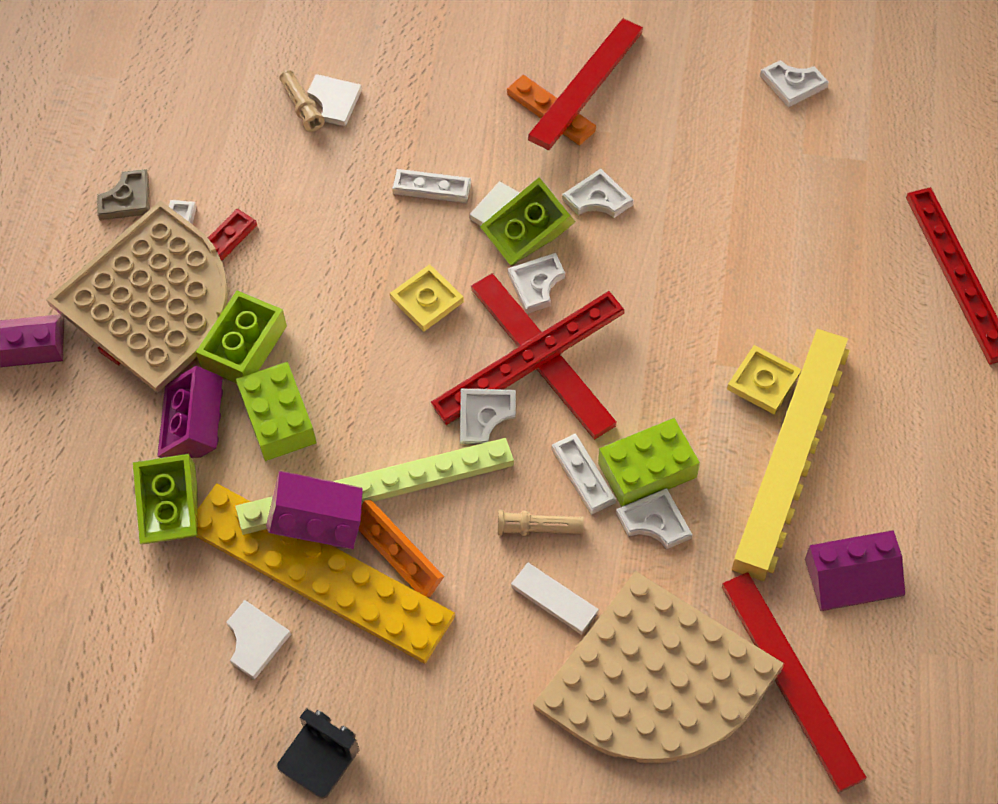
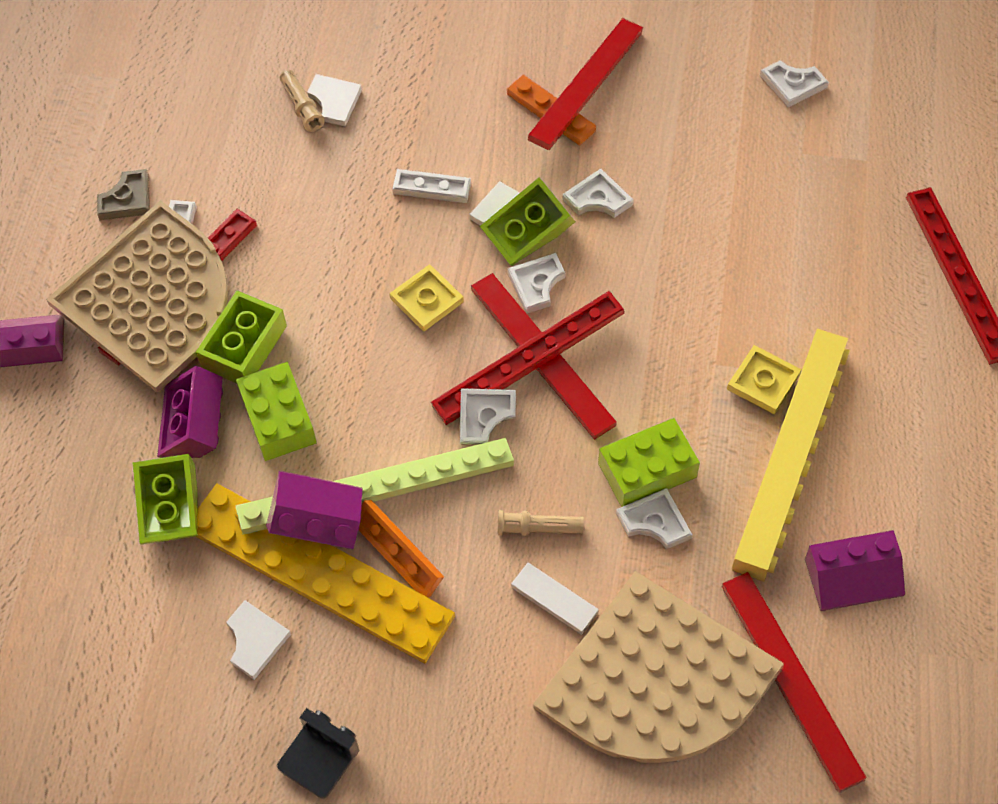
white tile [551,433,616,515] -> none

